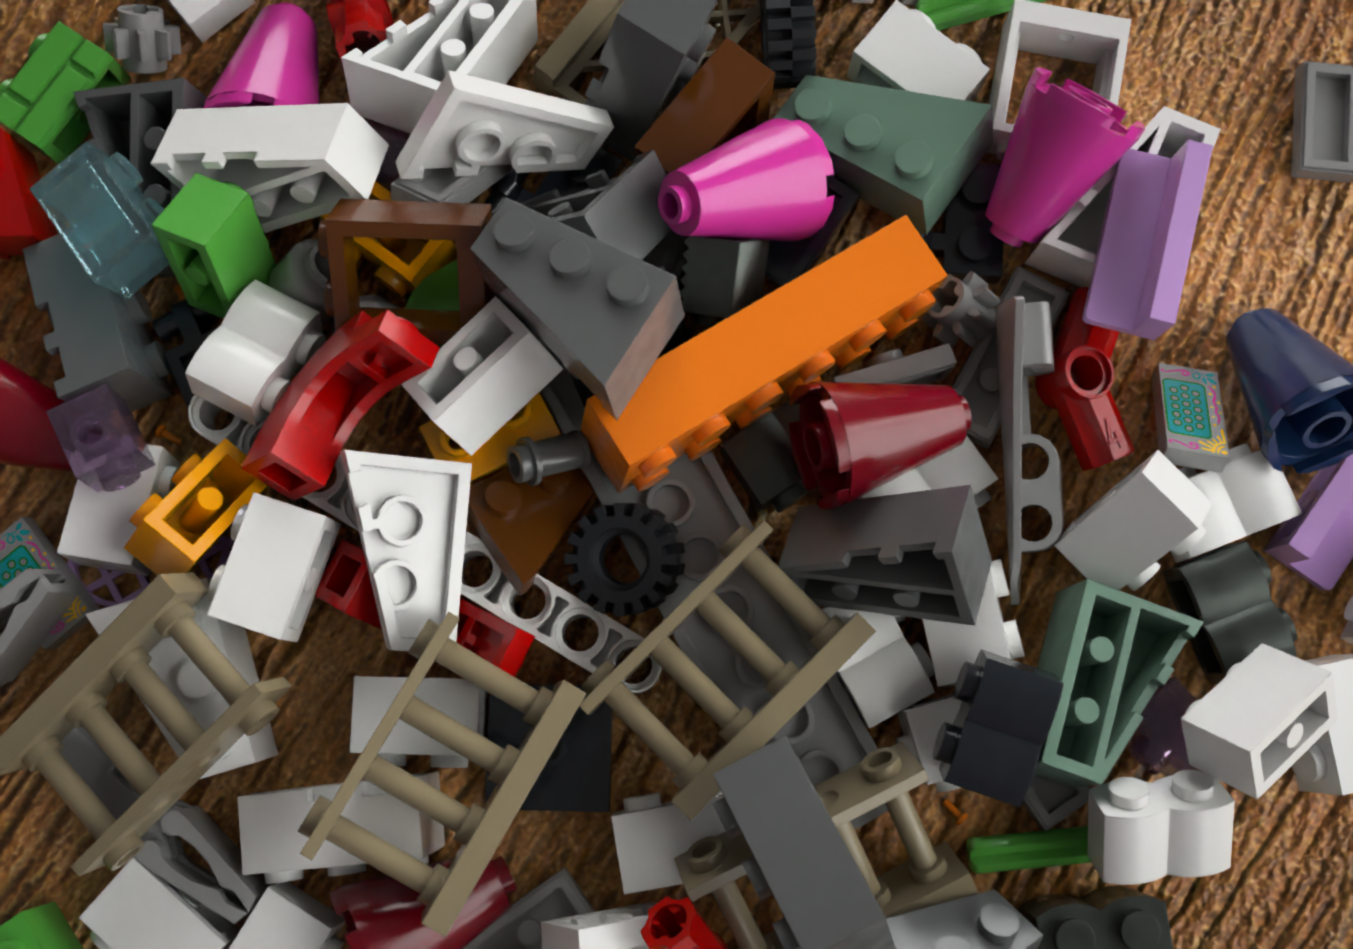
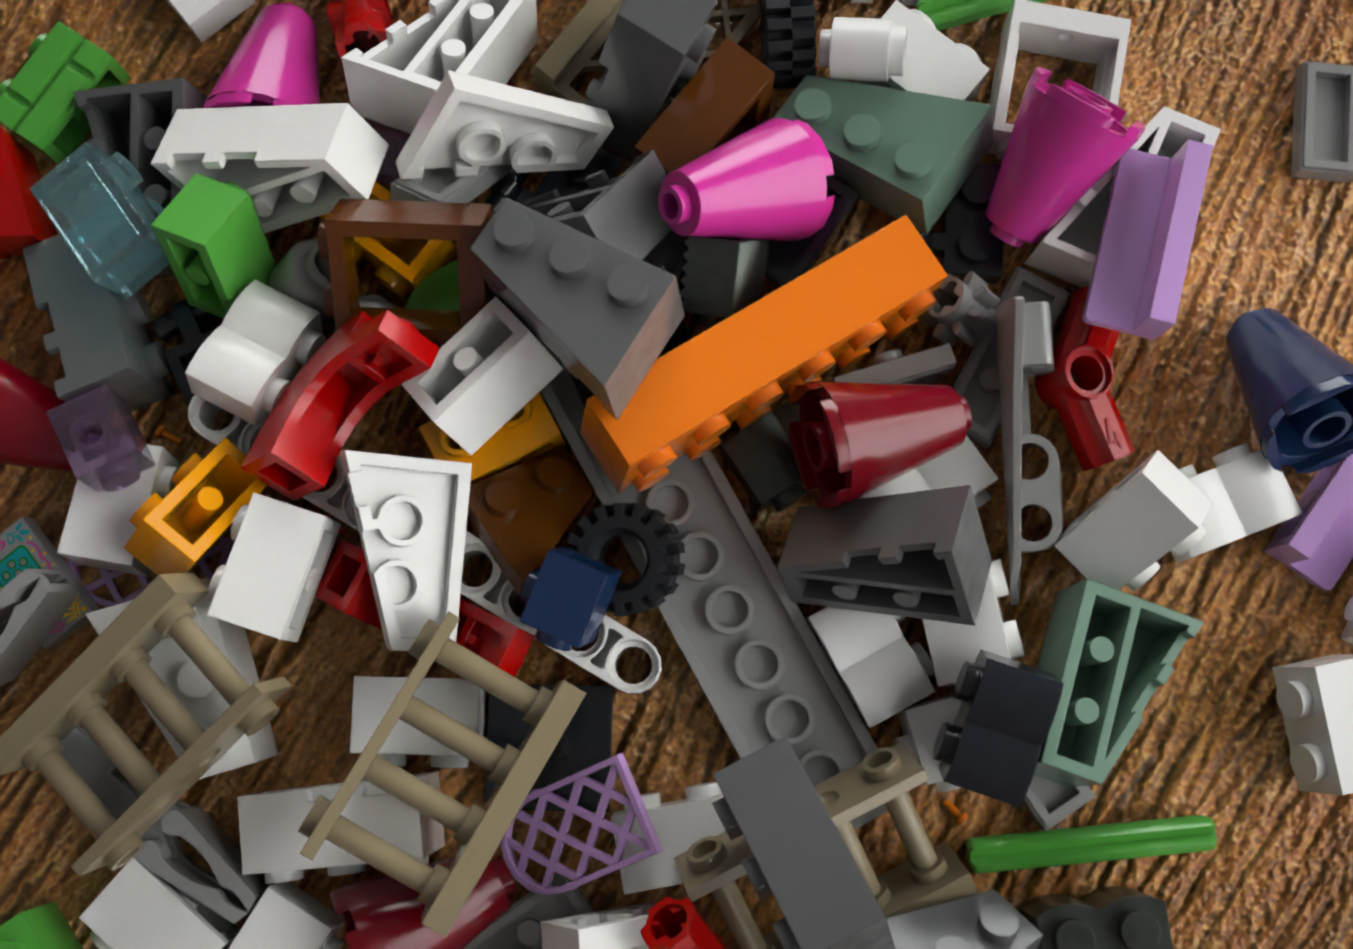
light grey gear [103,4,181,74] -> none
dark grey pin [506,430,591,486] -> none
dark tan fence [580,520,876,821] -> none
white brick [1087,770,1235,885] -> none
brick [1128,677,1200,776] -> none
tile [1151,362,1230,473] -> none
pearl dark grey brick [1163,541,1297,685] -> none
white brick [1181,643,1338,800] -> none
none -> lavender window [500,753,663,895]
none -> dark blue brick [519,547,622,651]
none -> white brick [819,17,907,82]

